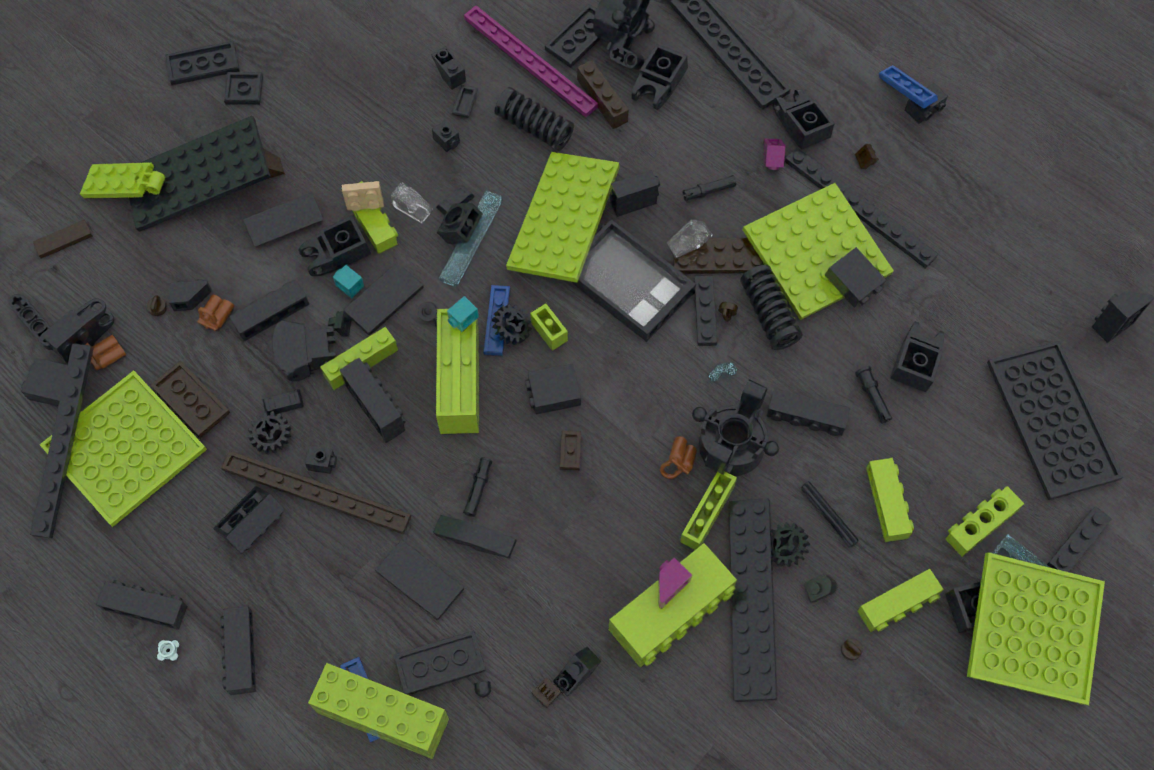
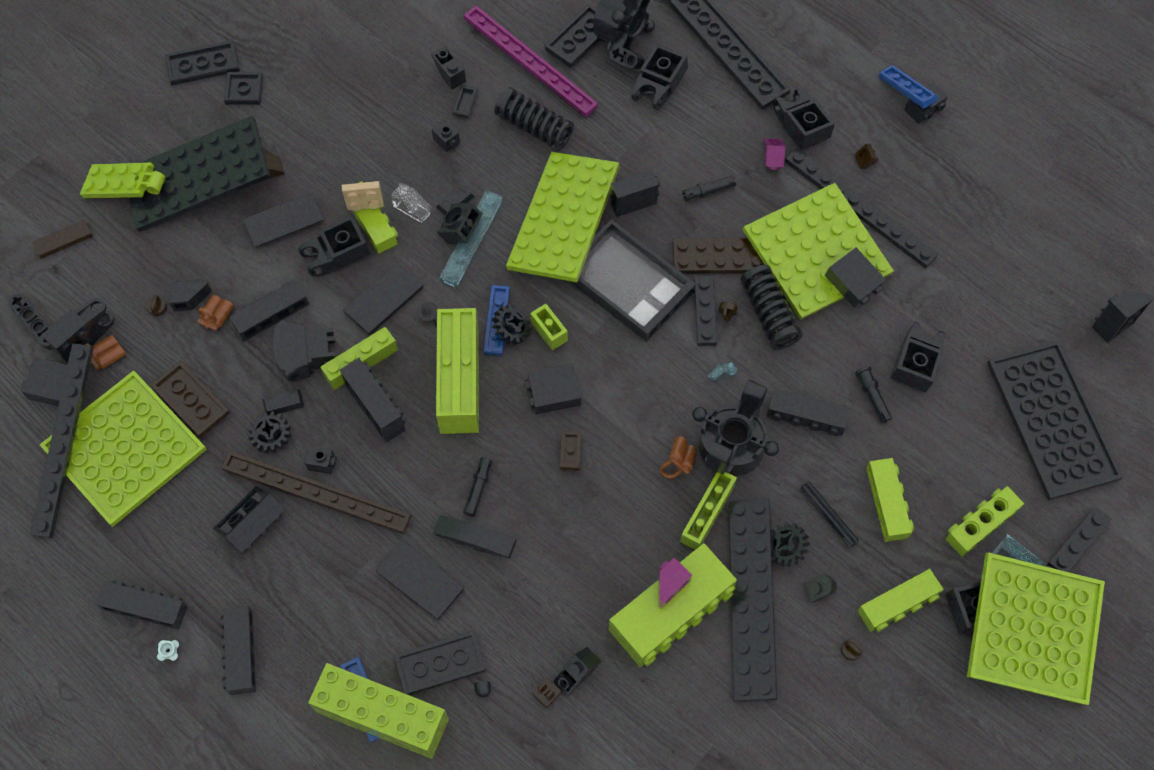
black tile [328,311,352,337] -> none
teal brick [333,265,364,299] -> none
teal brick [447,296,479,332] -> none
dark brown brick [577,60,629,129] -> none
clear slope [667,219,712,257] -> none

